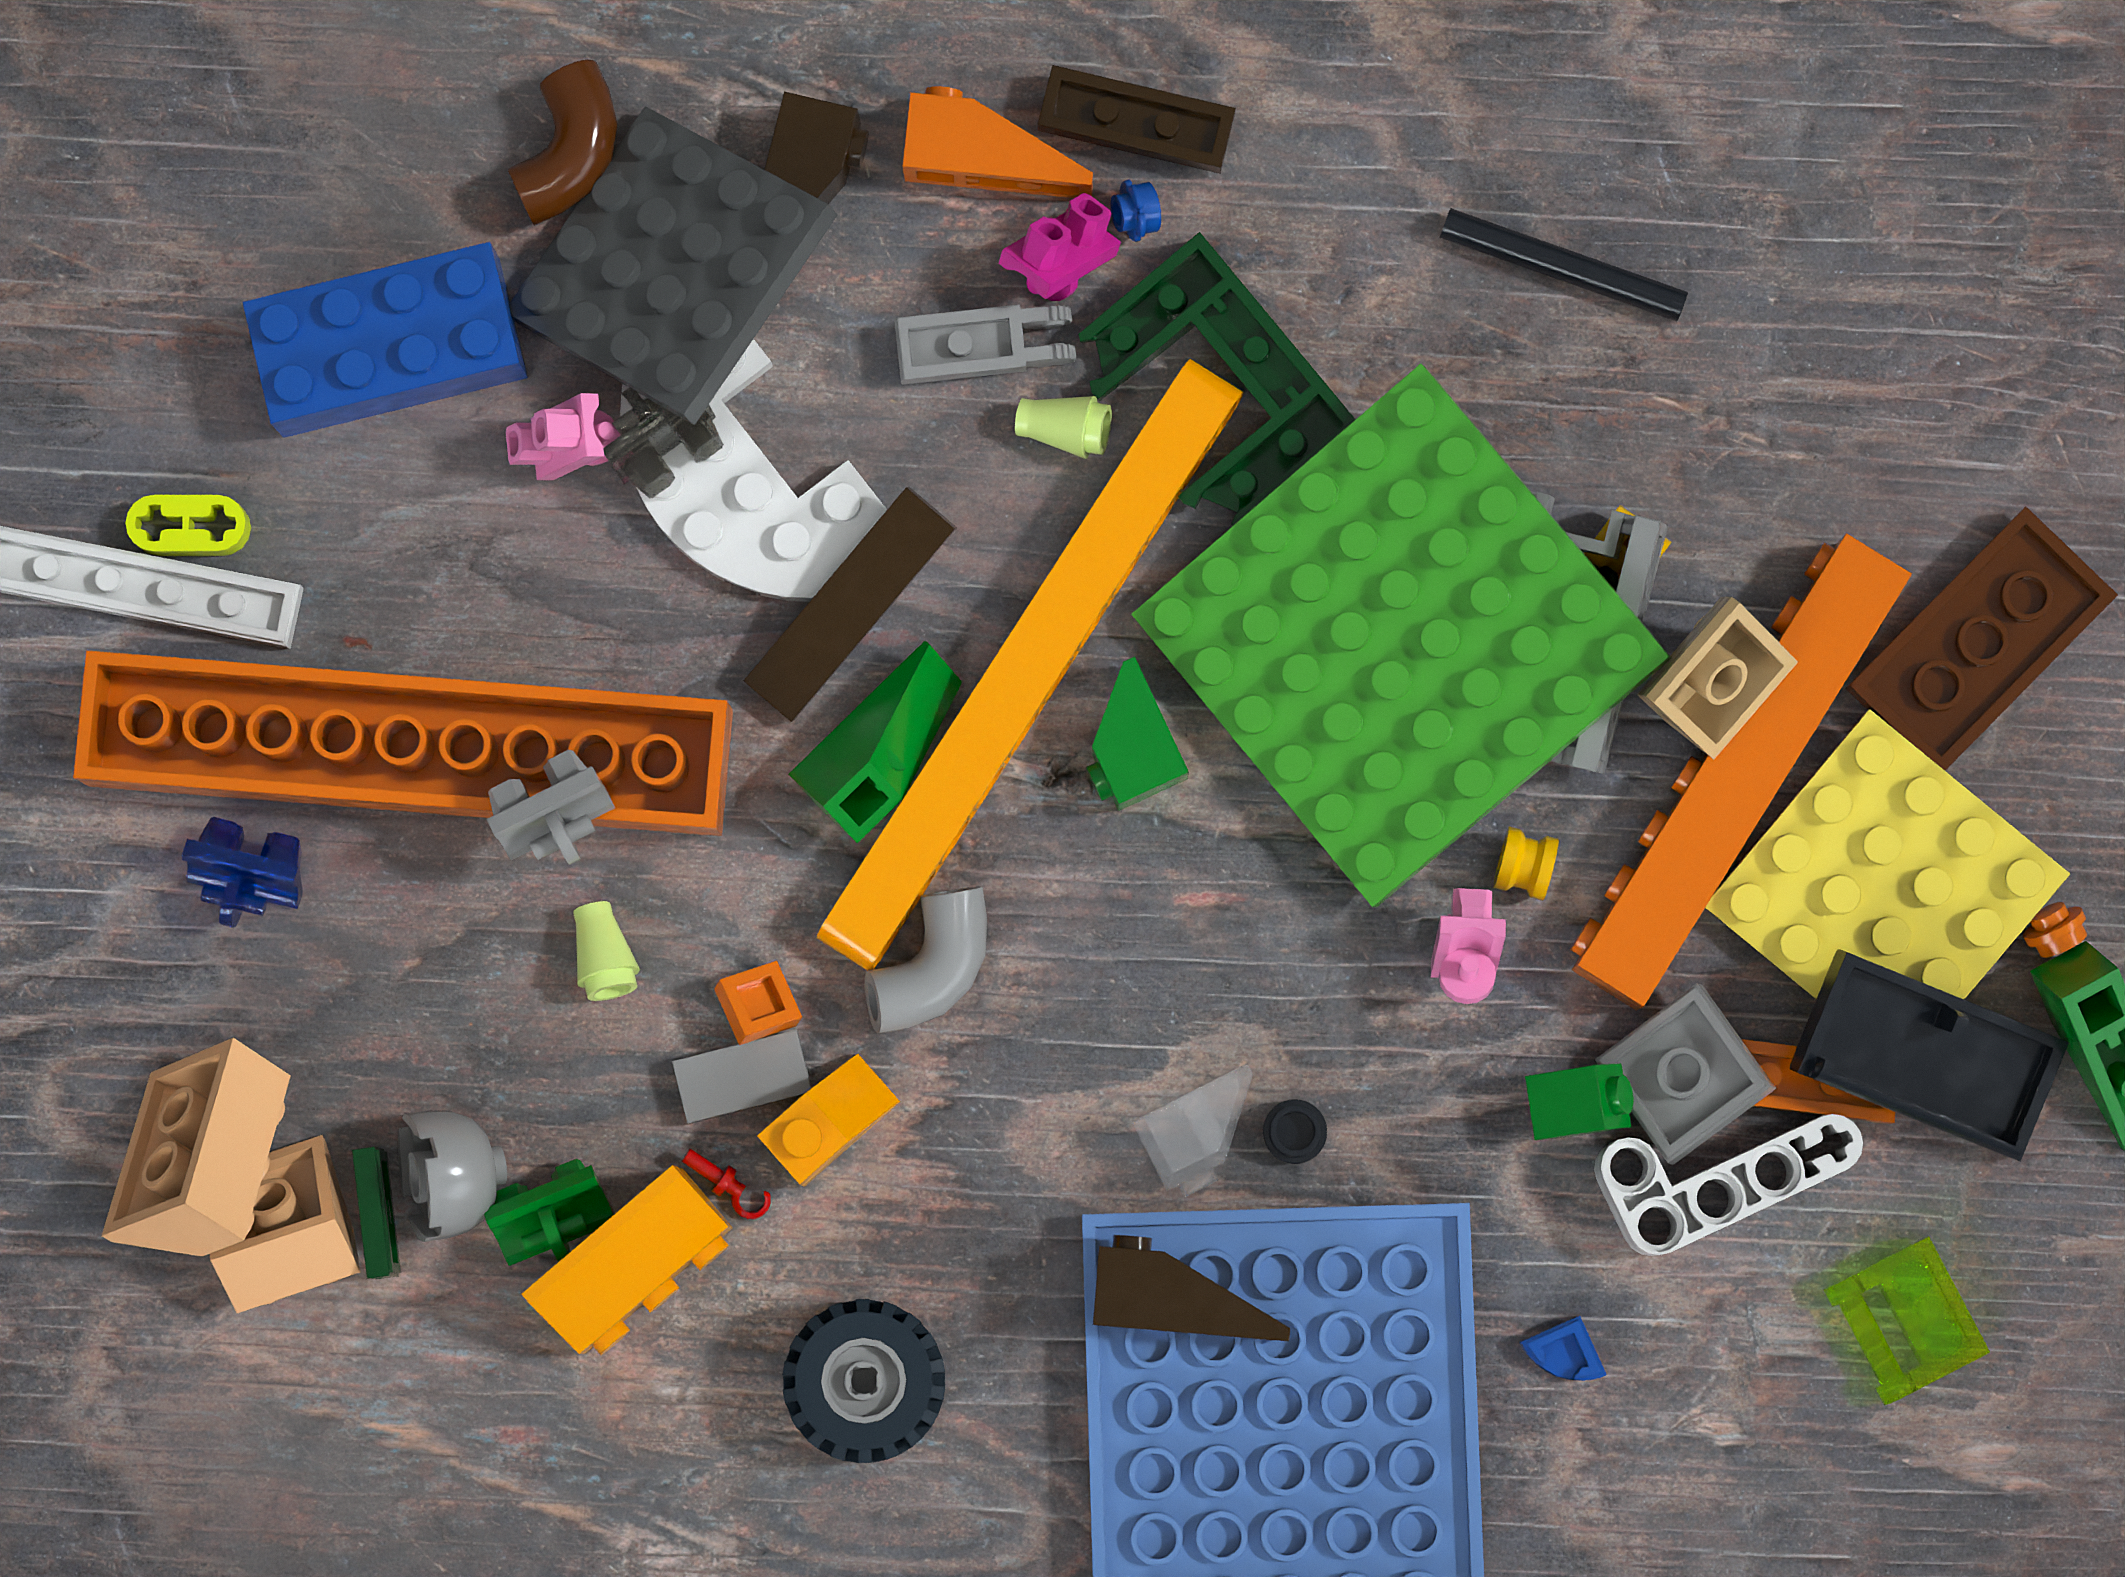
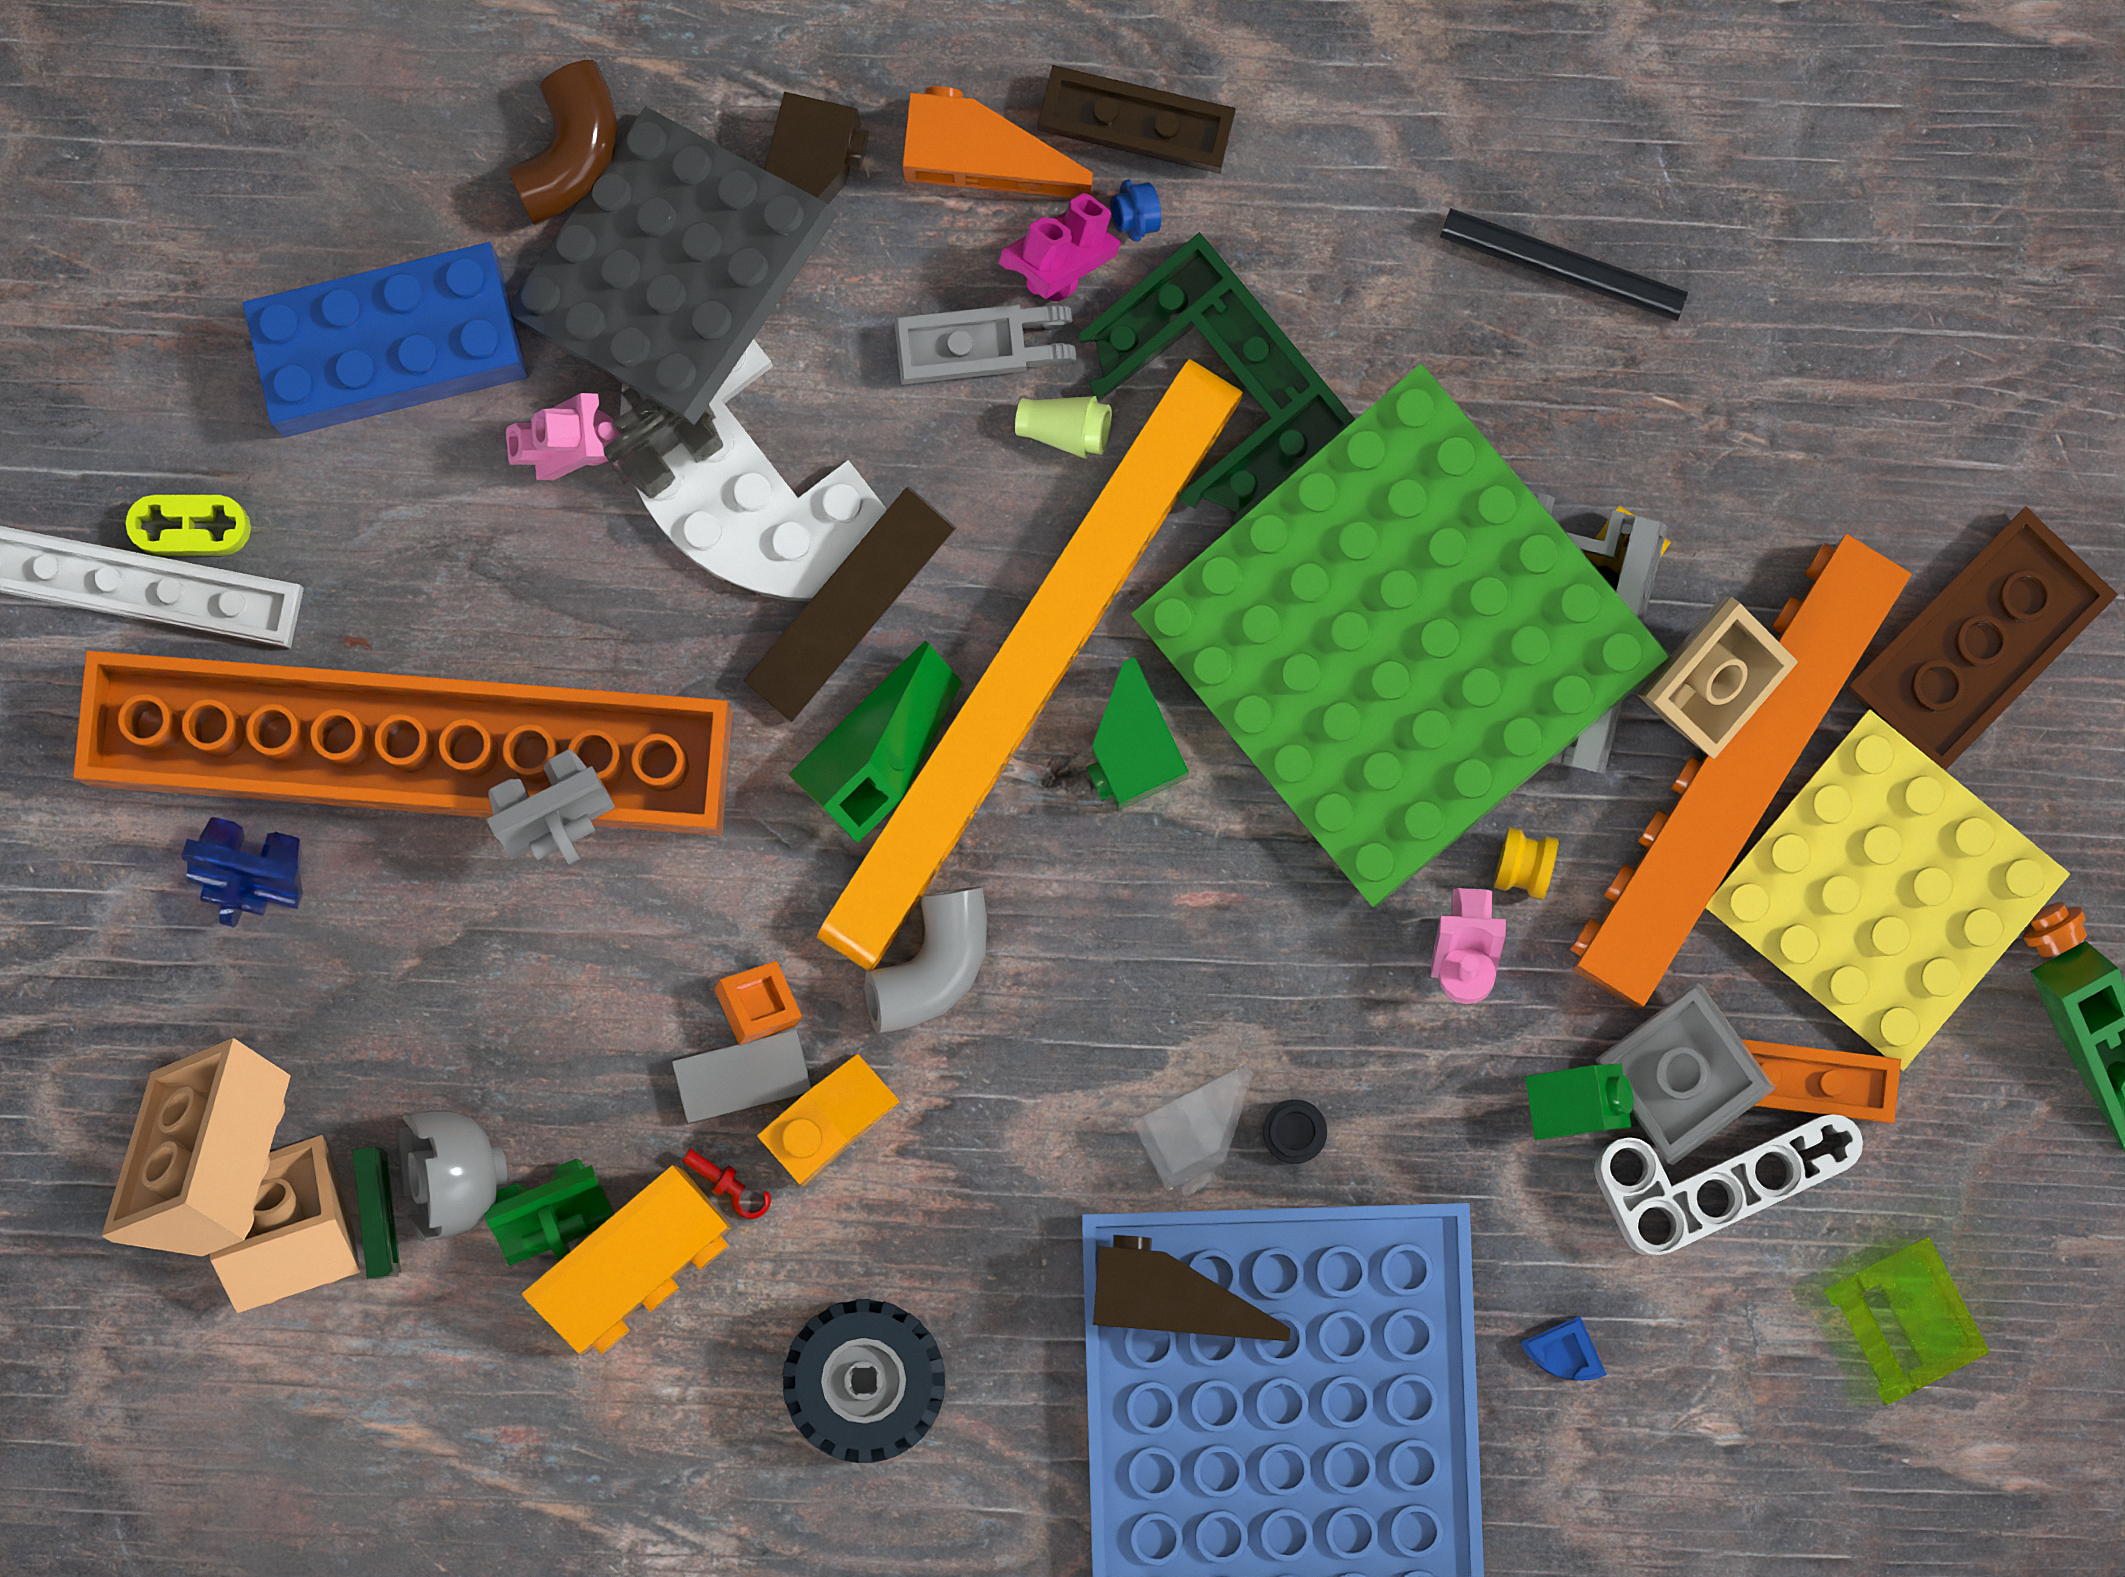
yellowish green cone [573,901,640,1001] -> none
black container [1790,949,2069,1162] -> none

